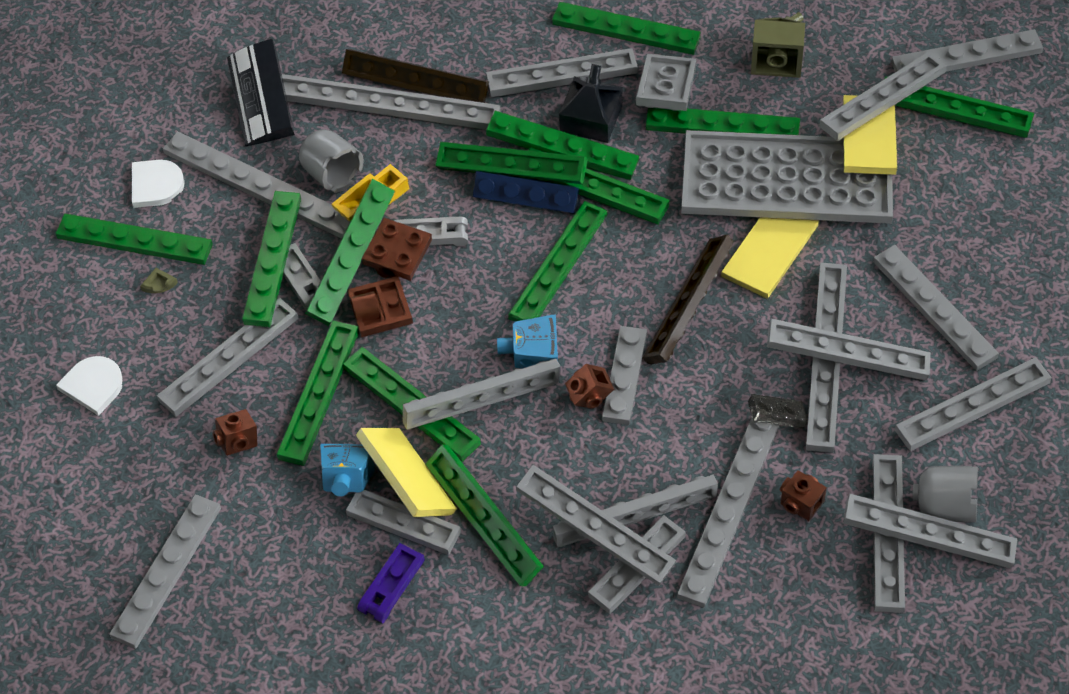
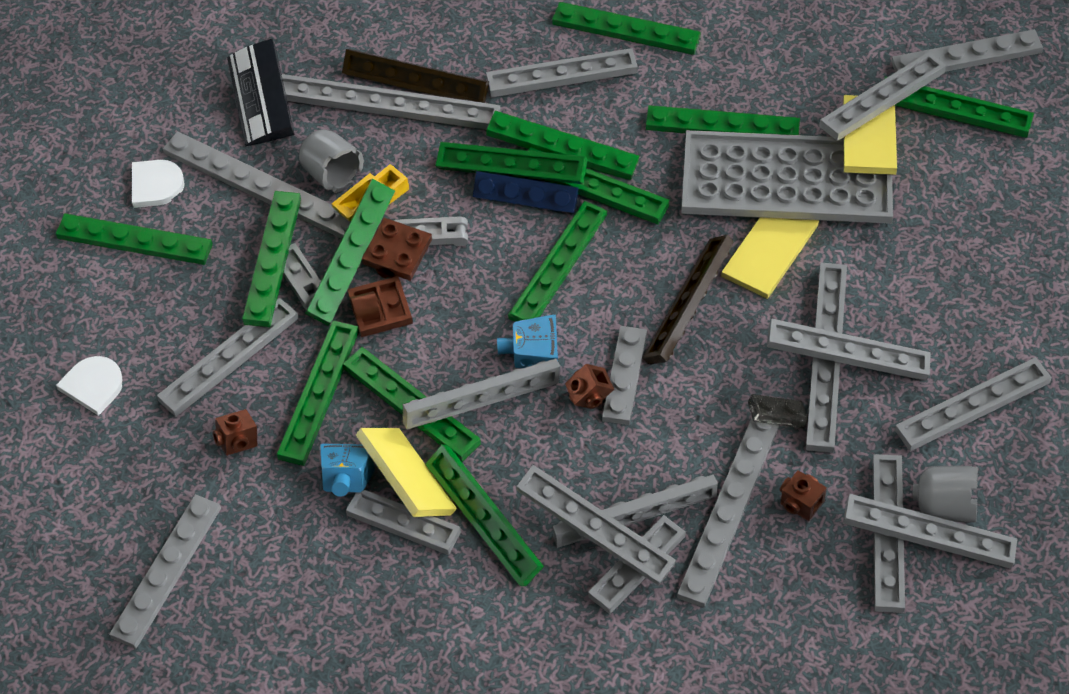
olive tile [140,268,178,293] -> none
dark purple plate [357,543,425,624] -> none
black piece [559,64,623,143] -> none
light grey plate [636,54,697,111] -> none
olive piece [751,12,805,78] -> none
light grey plate [873,245,999,371] -> none

